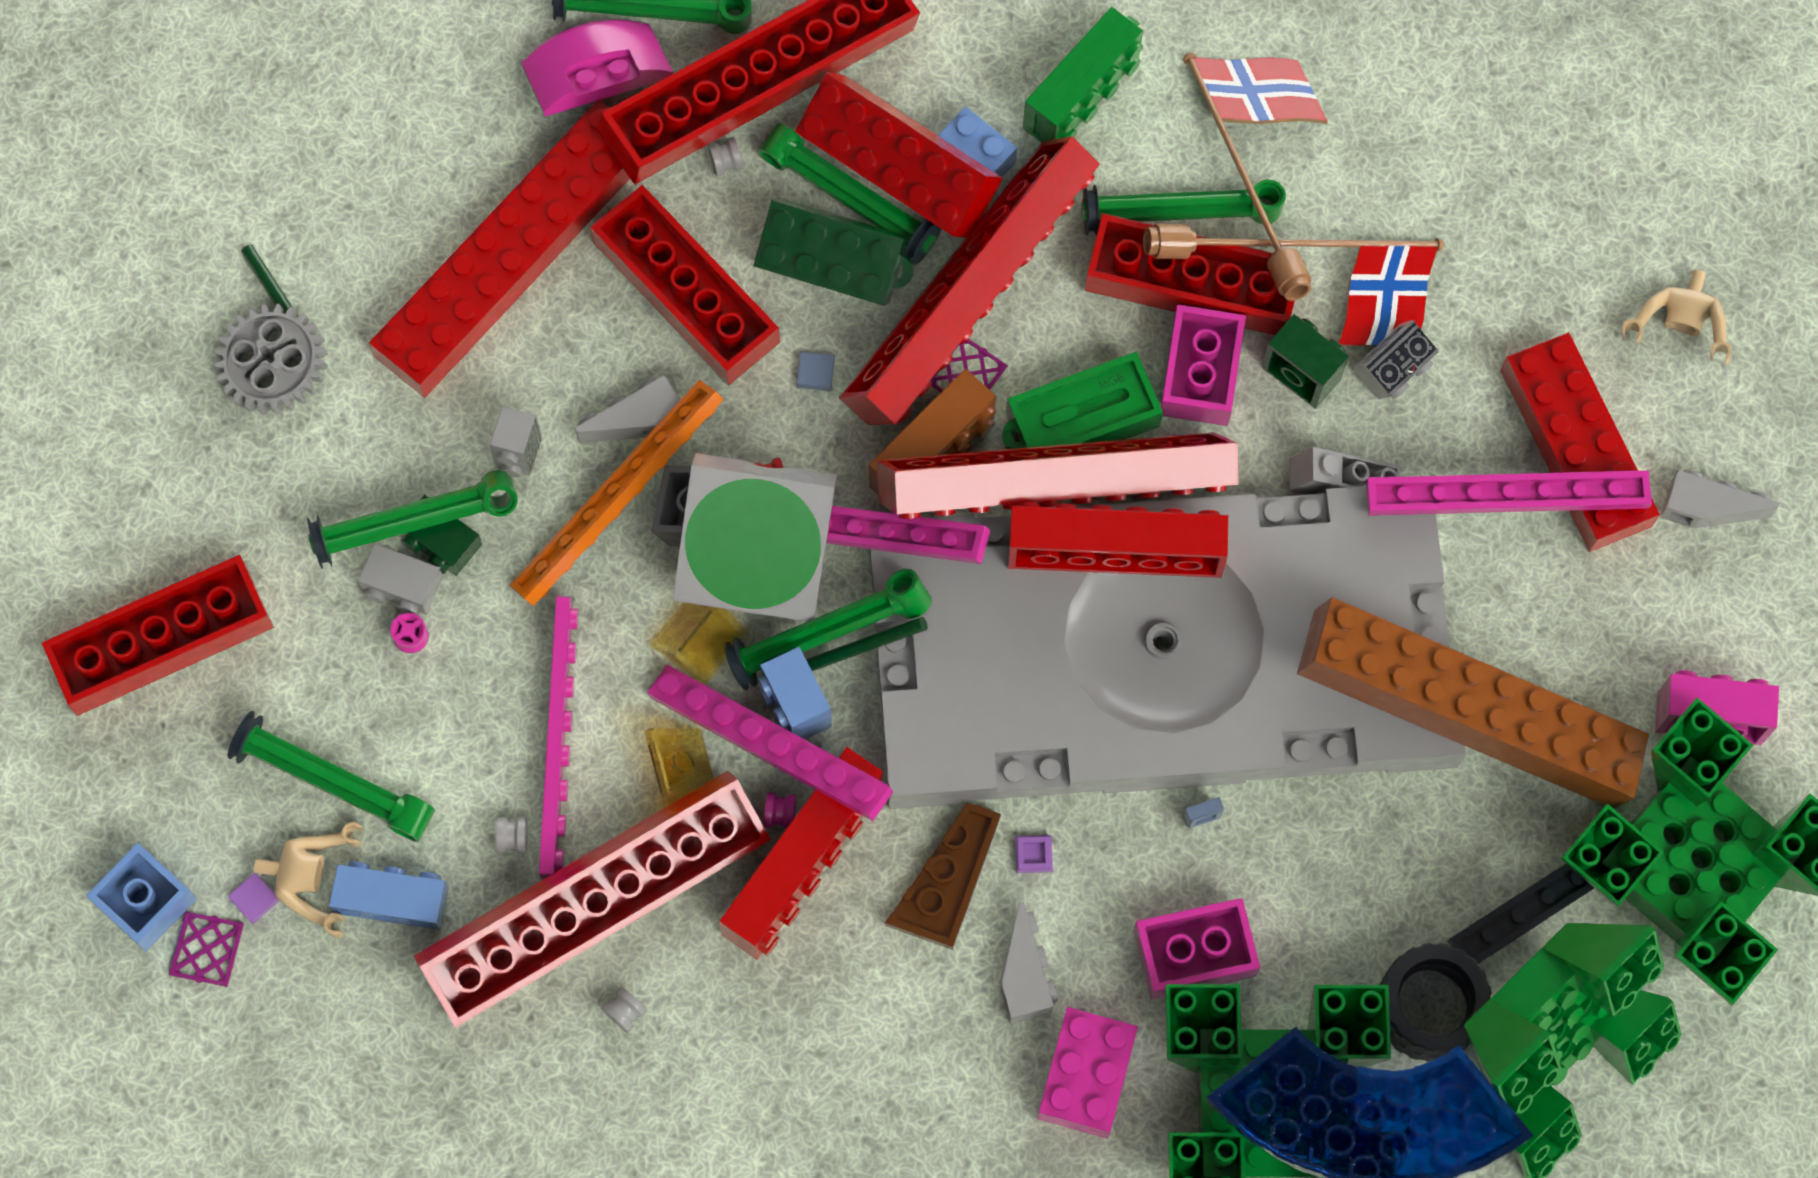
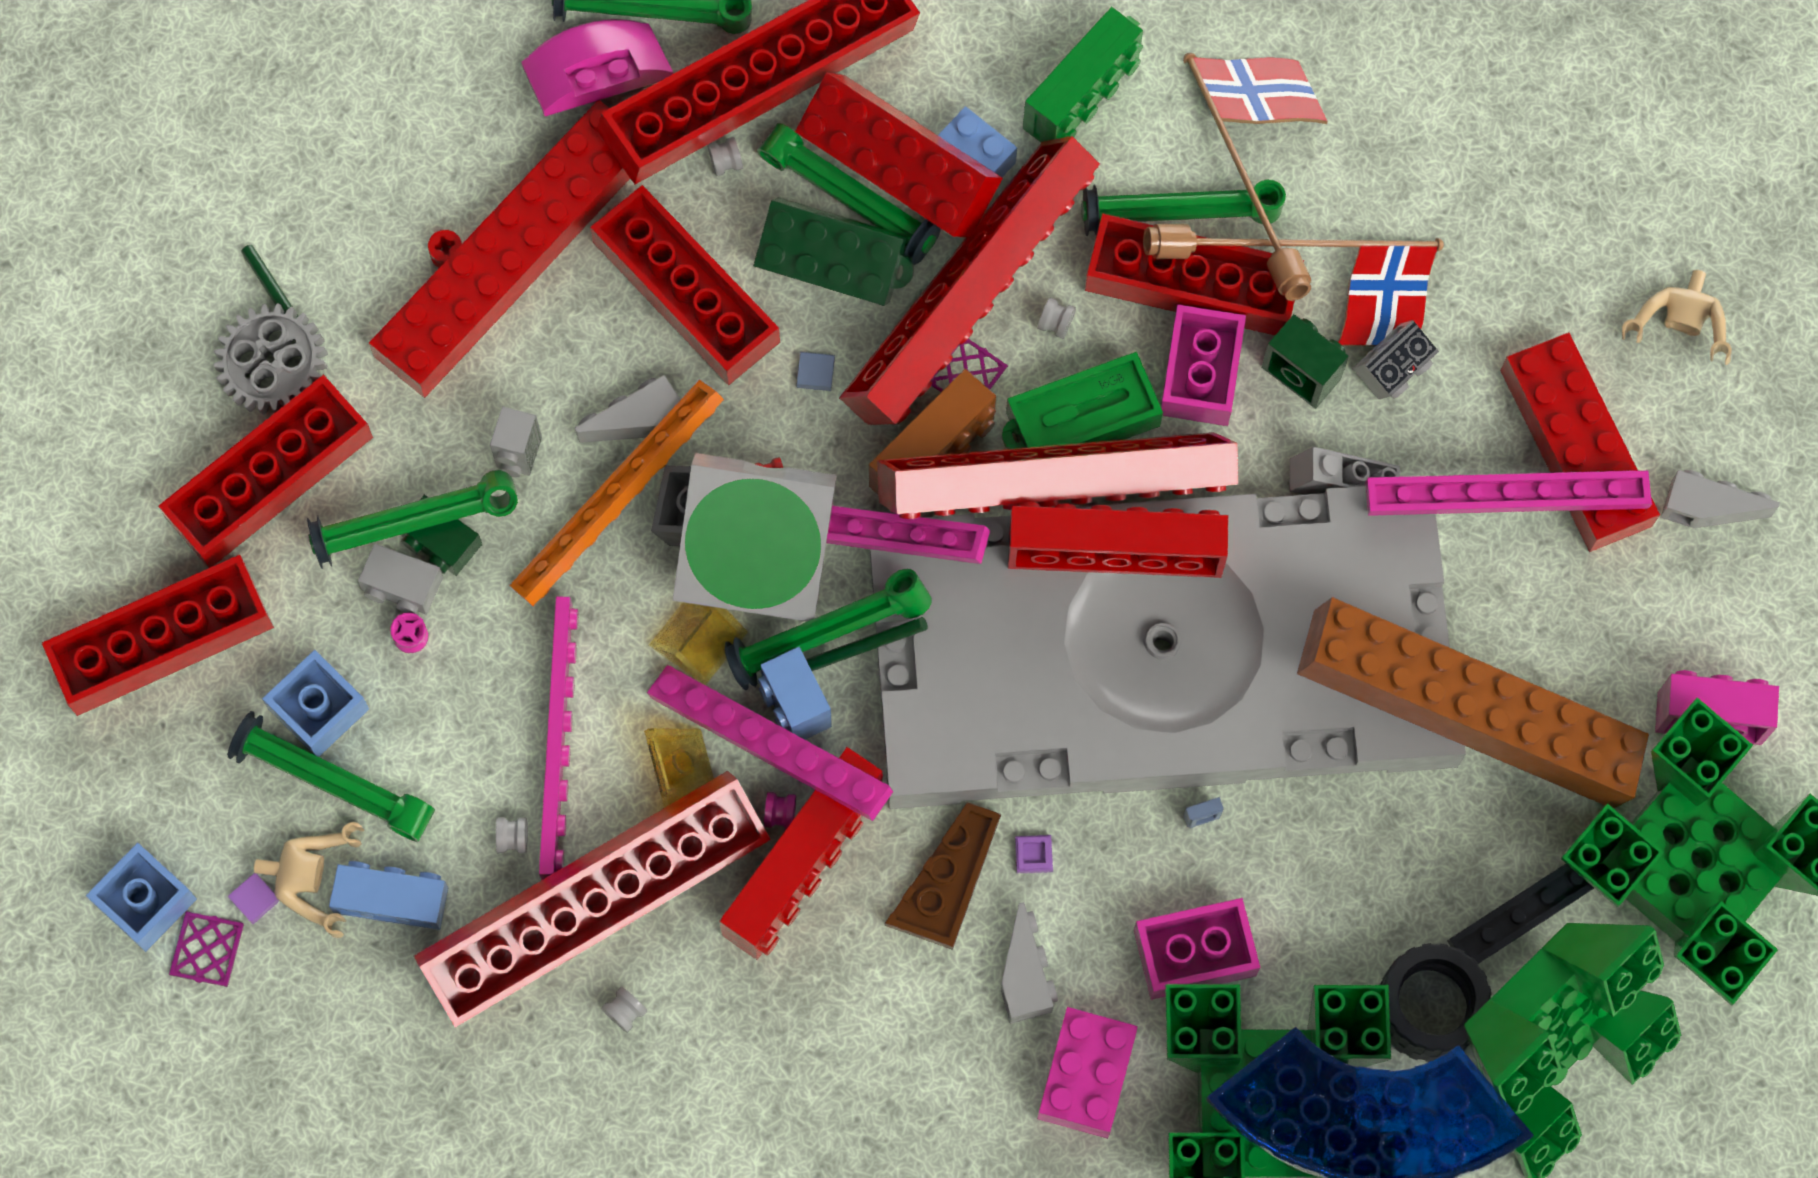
none -> red brick [158,374,373,568]
none -> medium blue brick [262,650,369,757]
none -> red wheel [428,230,462,269]
none -> light grey wheel [1037,297,1076,339]

